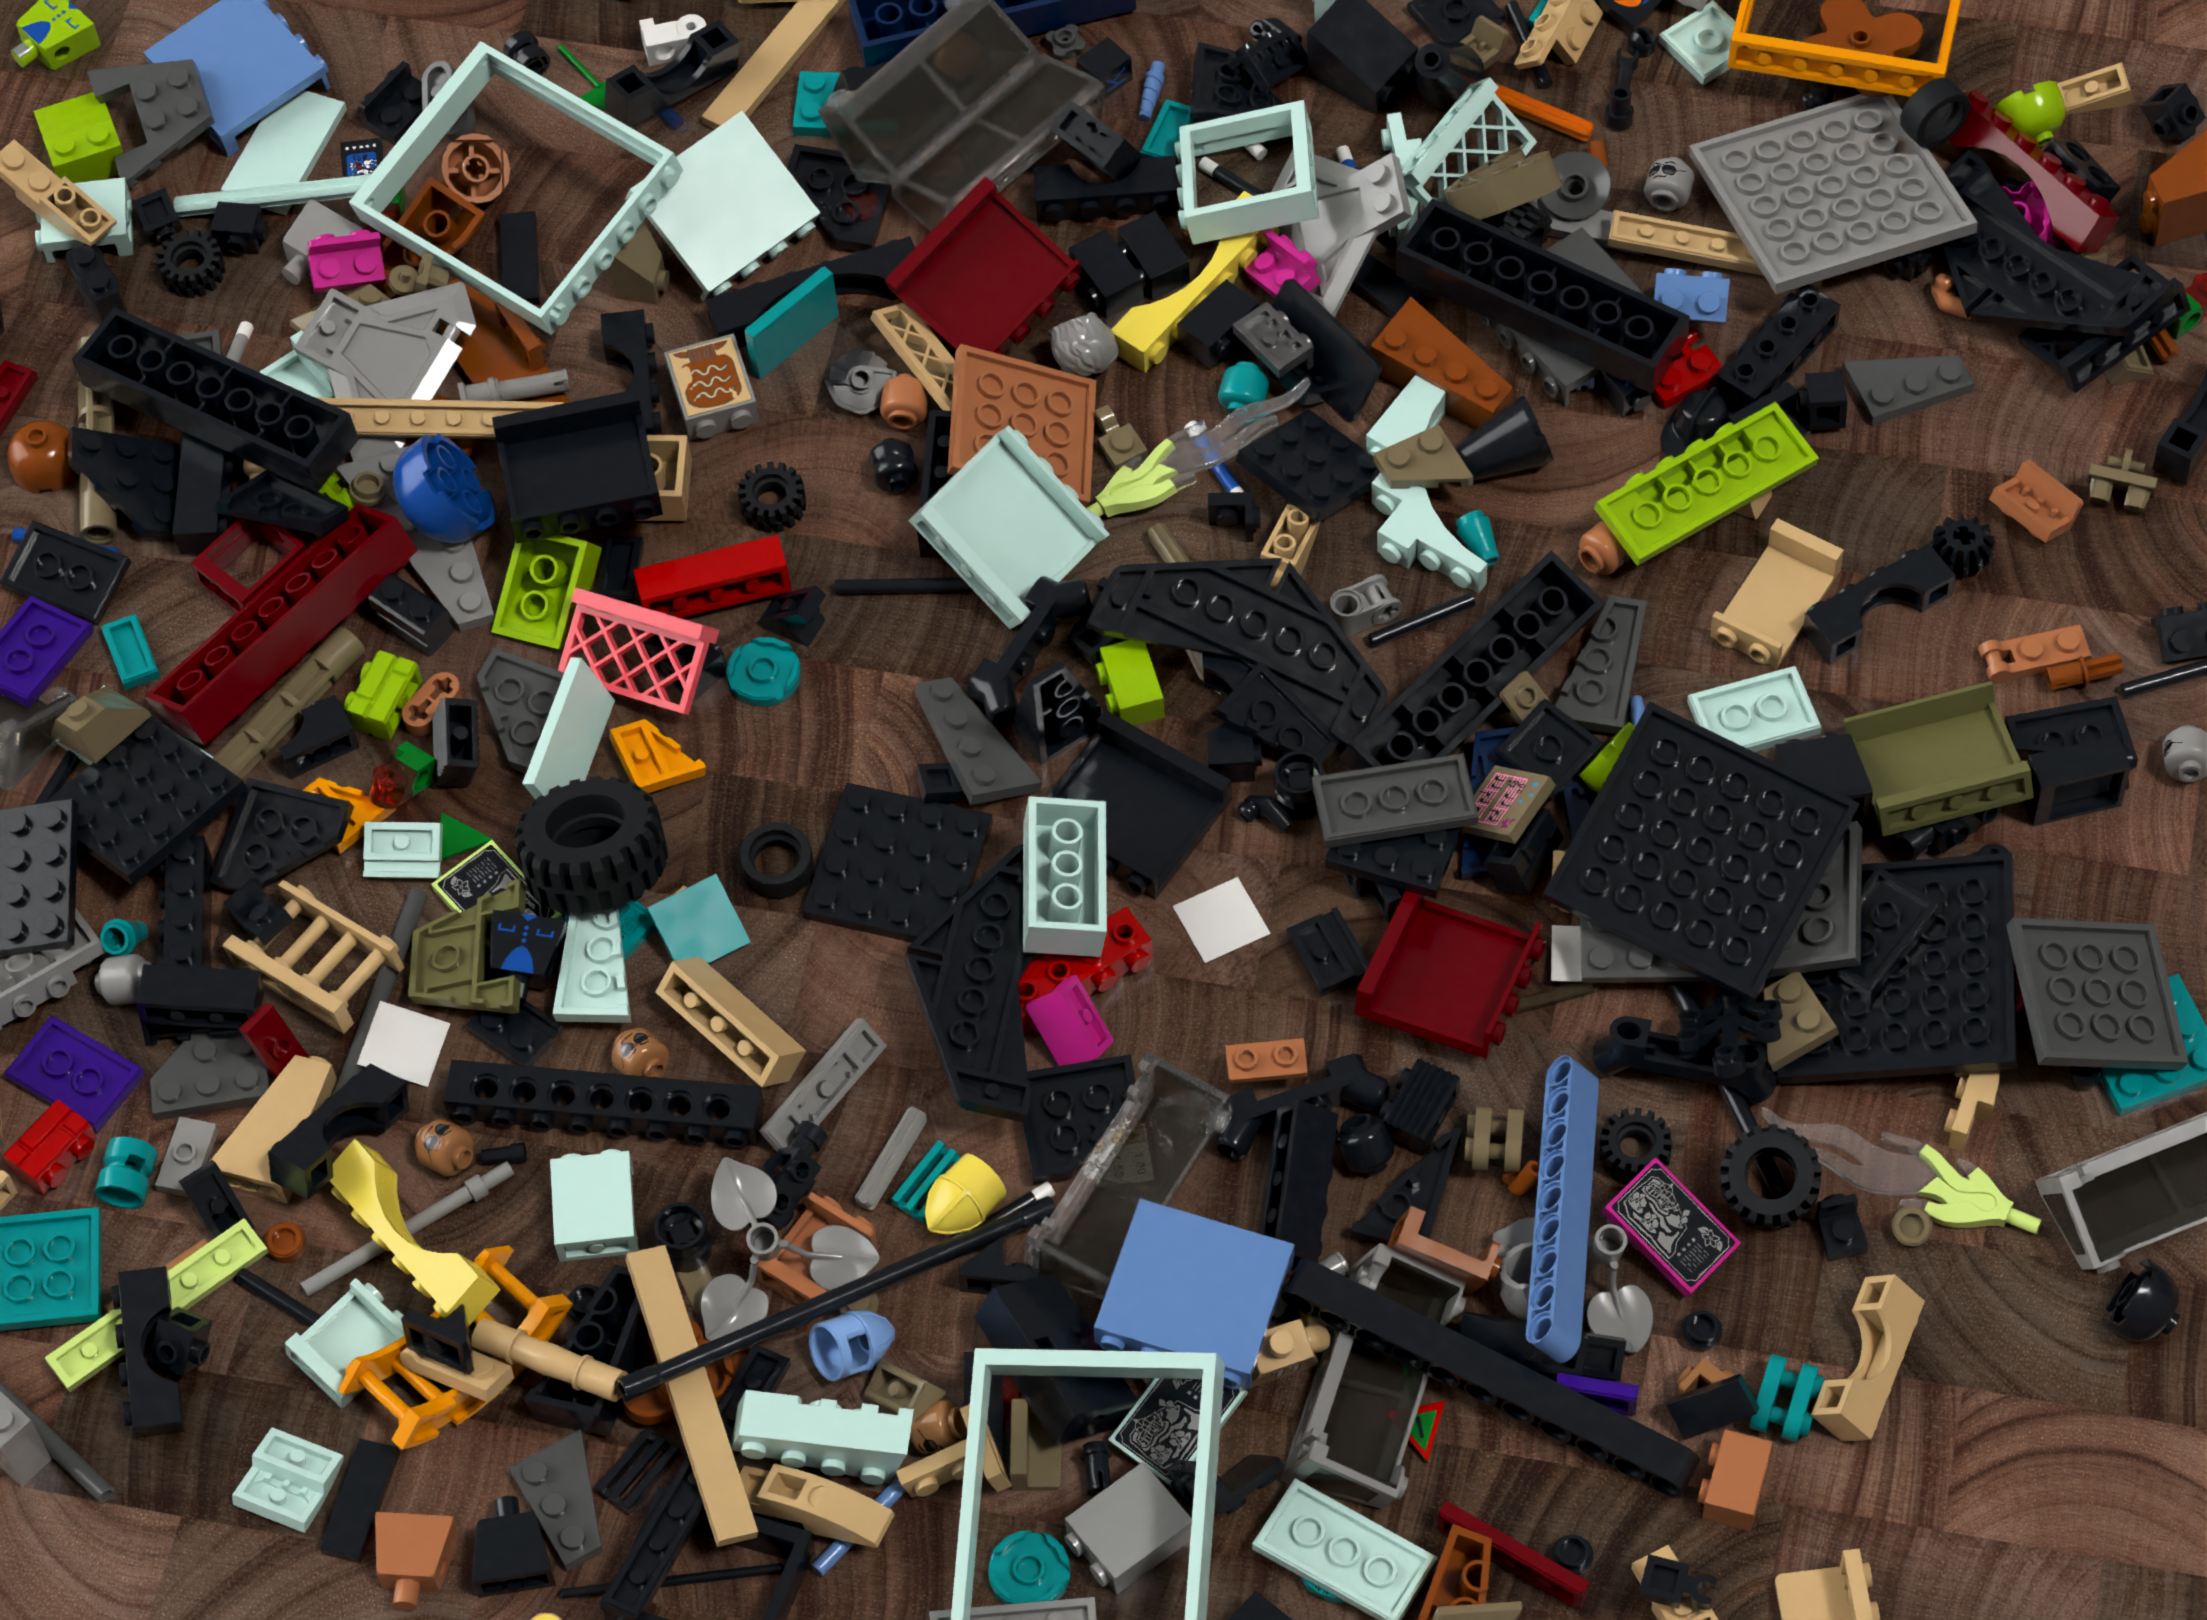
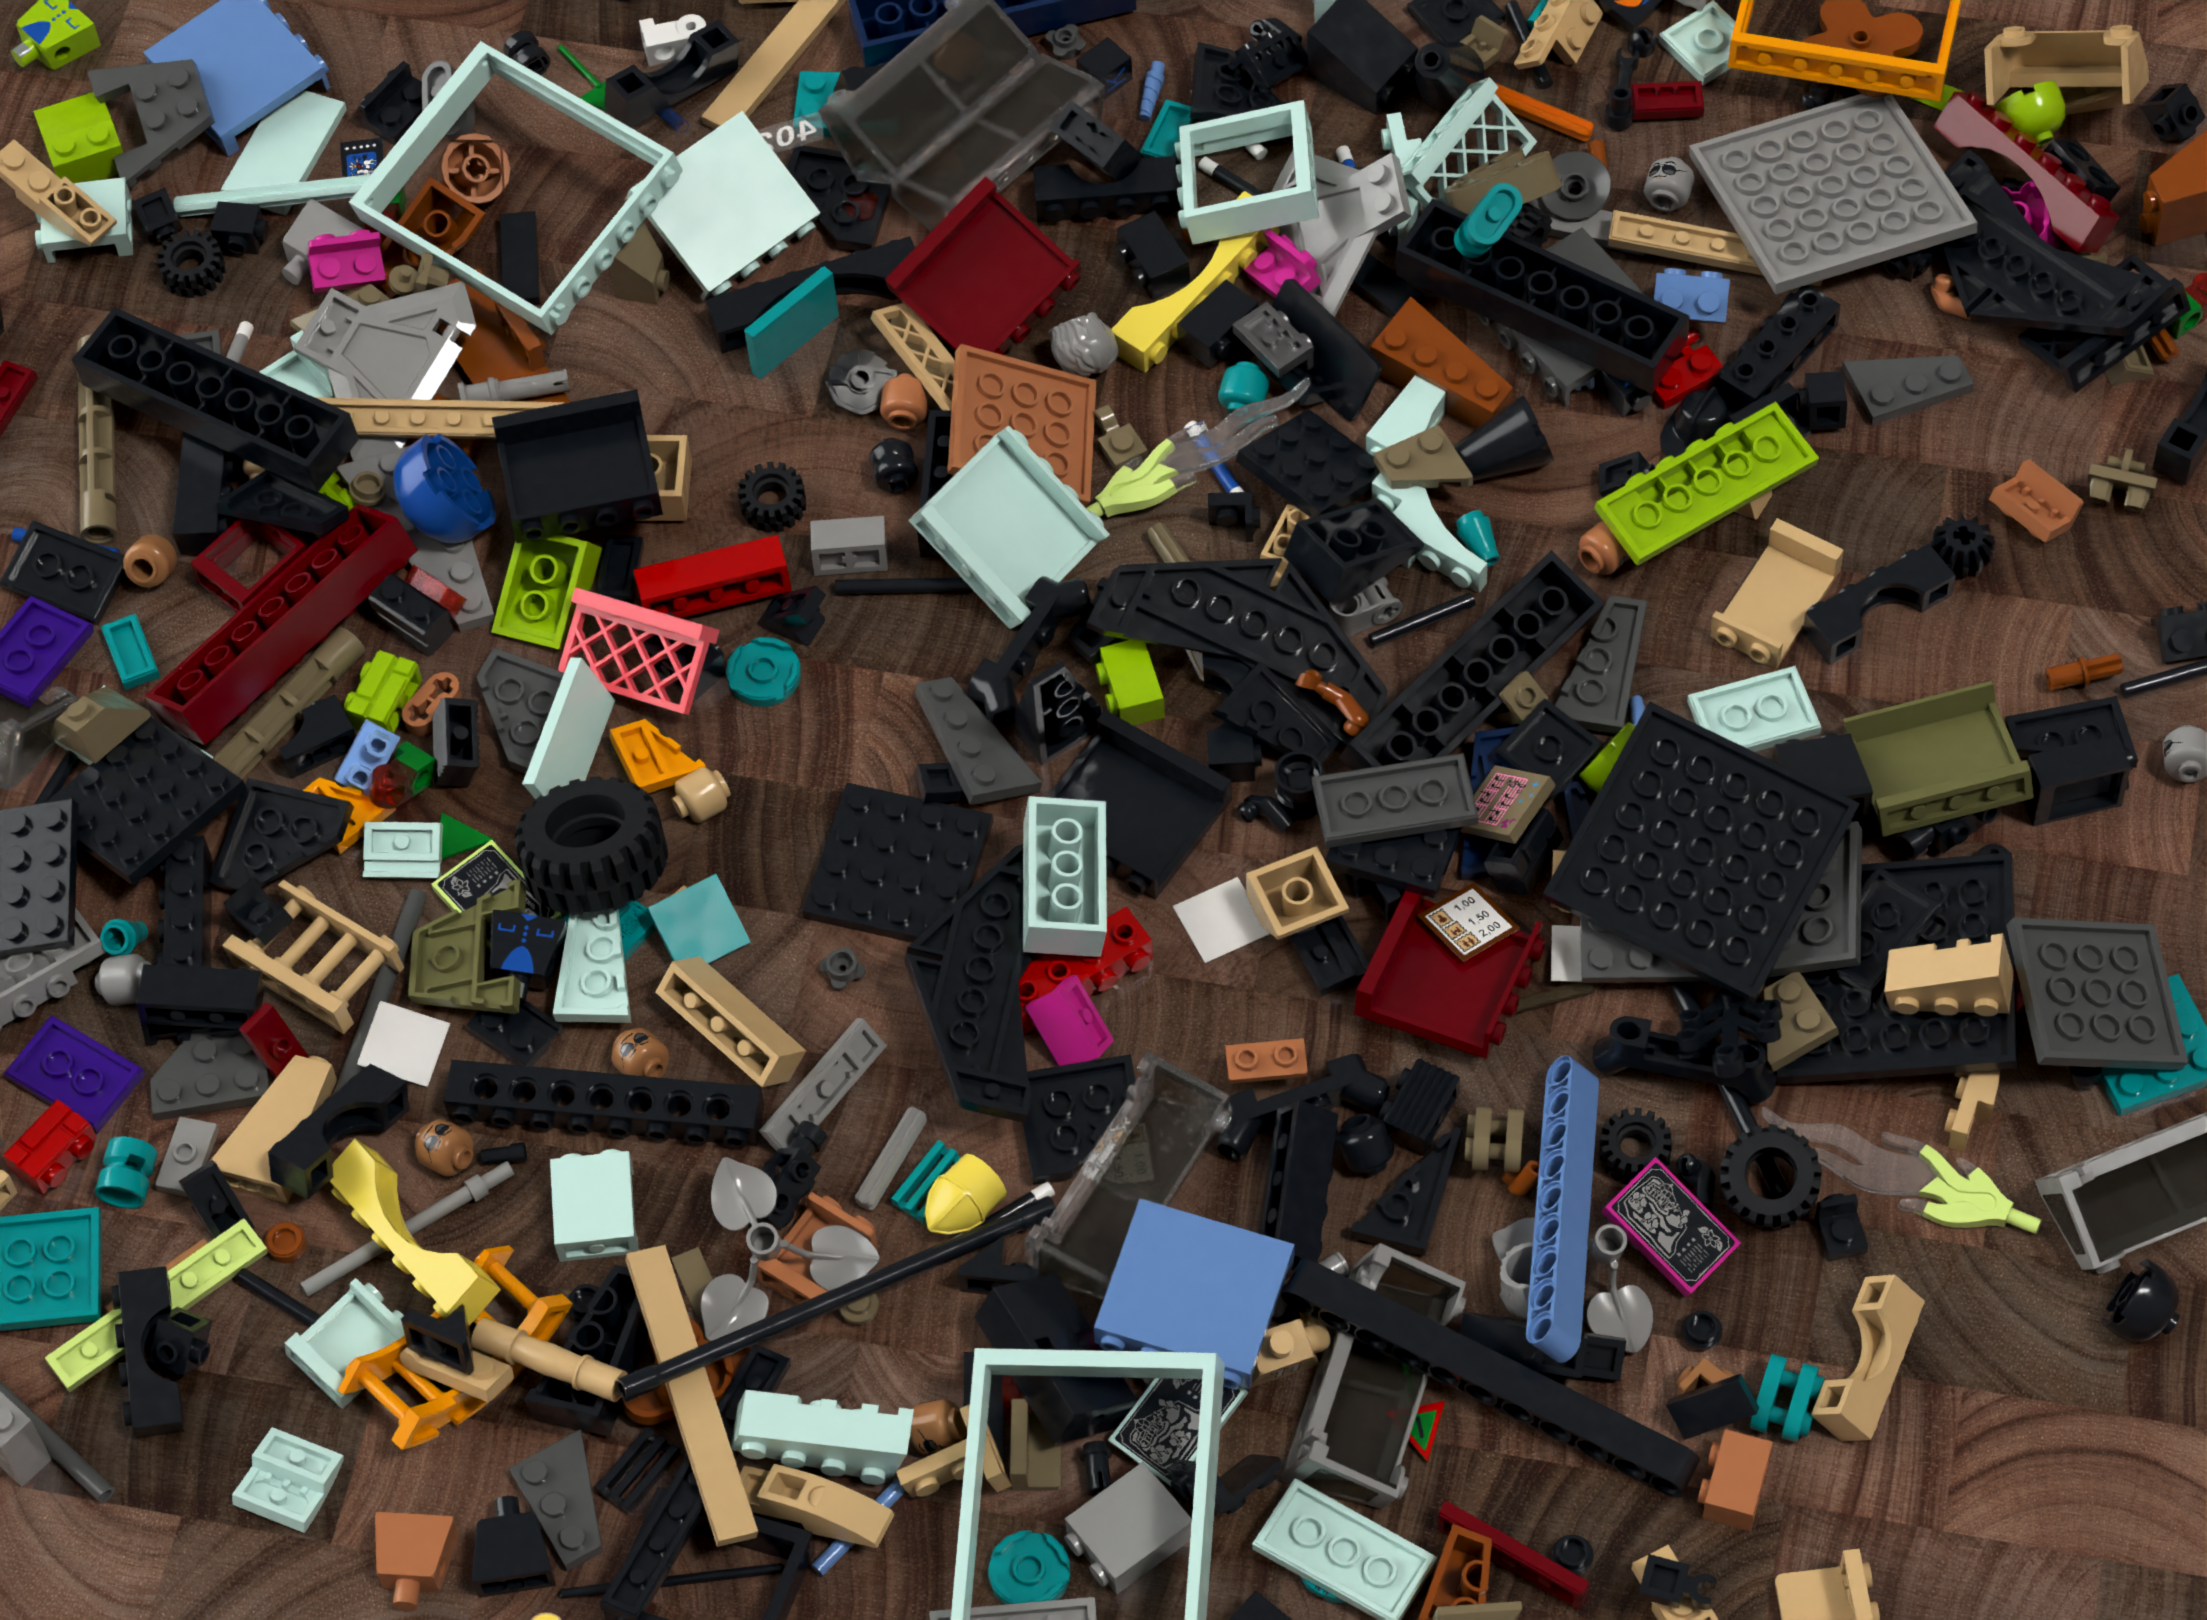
dark orange cylinder [7,420,78,494] -> none
black brick [67,244,127,324] -> none
black plate [68,427,179,542] -> none
black tile [320,1438,400,1563] -> none
black arch [600,309,663,435] -> none
black wheel [654,1202,712,1273] -> none
brick [664,333,760,441] -> none
black tyre [739,822,814,899] -> none
light blue helmet [809,1310,895,1381] -> none
dark tan slope [863,1359,947,1421] -> none
black brick [1068,229,1144,318] -> none
dark orange panel [1387,1206,1502,1296] -> none
dark purple tile [1556,1372,1639,1416] -> none
dark tan tile [1892,1206,1933,1247] -> none
black tyre [1900,78,1971,149] -> none
nougat plate [1978,624,2092,683] -> none
none -> medium nougat head [123,534,177,588]
none -> light blue hips [334,719,401,797]
none -> clear red beam [404,564,467,615]
none -> tan head [671,767,731,823]
none -> clear sticker [758,111,824,154]
none -> light grey hinge [810,516,888,576]
none -> dark grey plate [820,948,866,990]
none -> tan slope [1246,846,1349,940]
none -> black slope [1283,498,1424,603]
none -> dark orange arm [1295,669,1369,737]
none -> sticker [1417,882,1520,962]
none -> teal brick [1454,183,1523,259]
none -> black bracket [1599,451,1655,498]
none -> dark red plate [1630,81,1704,120]
none -> black arm [1676,1153,1715,1210]
none -> tan wedge [1884,933,2014,1016]
none -> tan windscreen [1984,25,2149,105]

